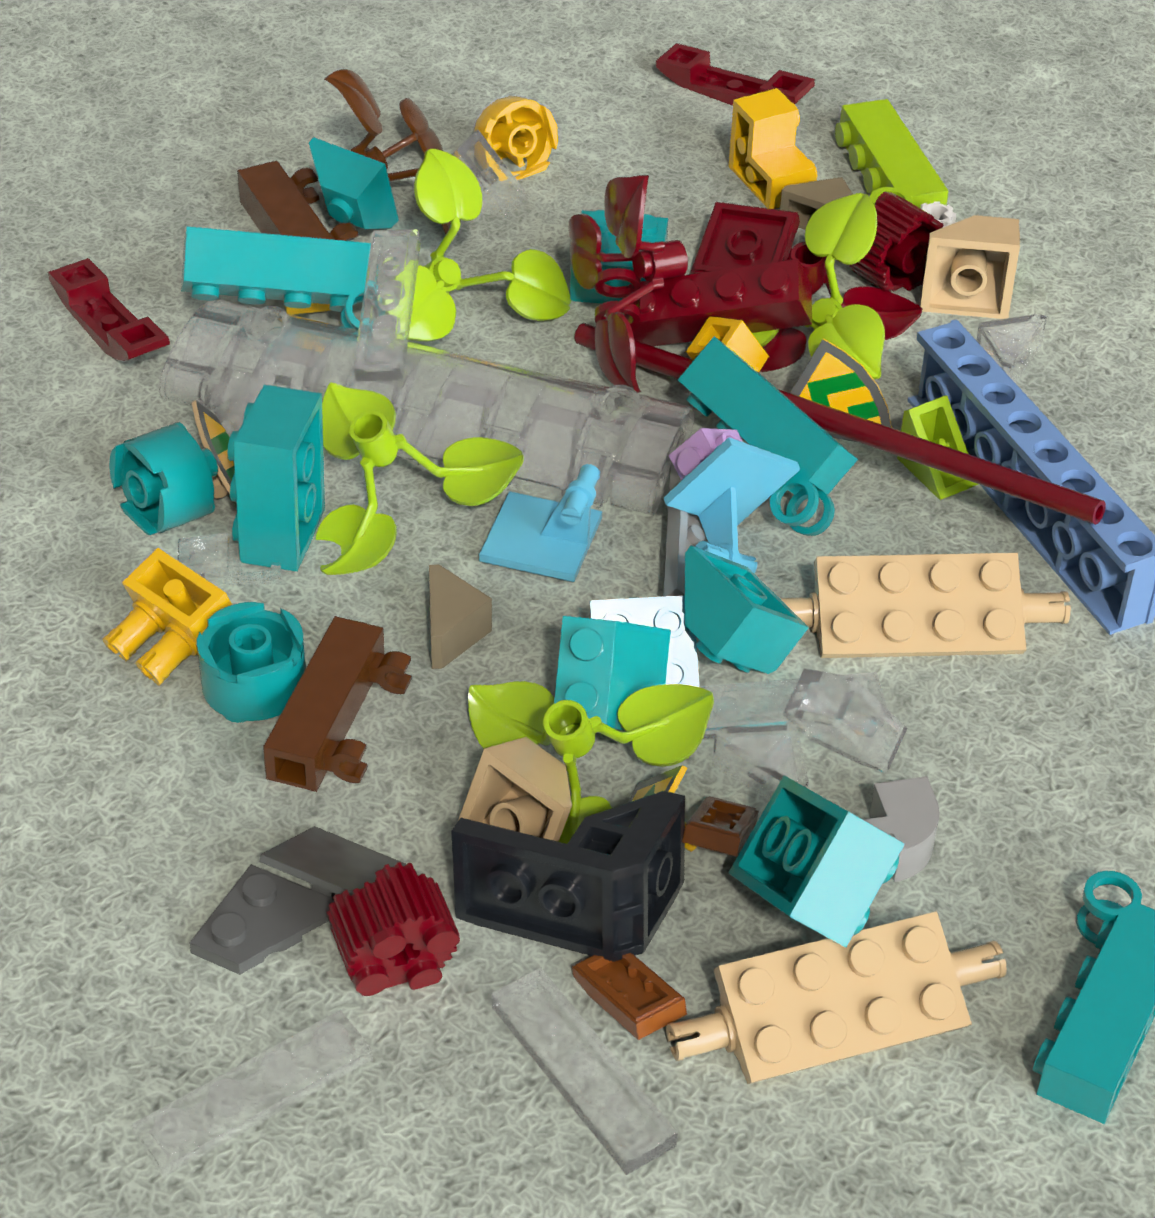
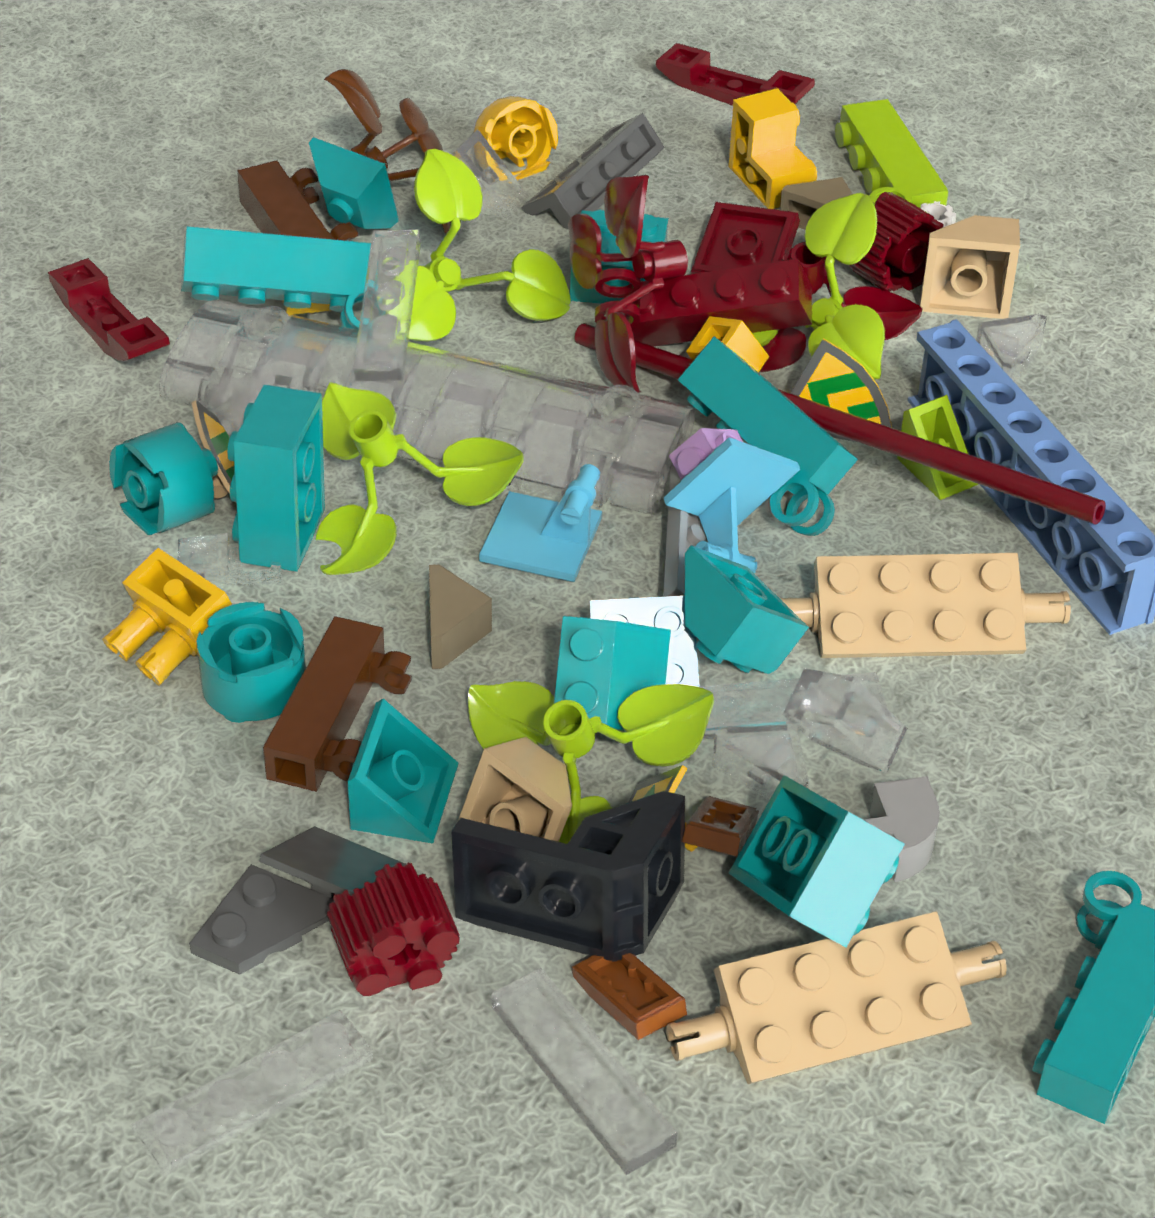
none -> teal slope [348,698,459,843]
none -> dark grey fence [521,113,665,230]

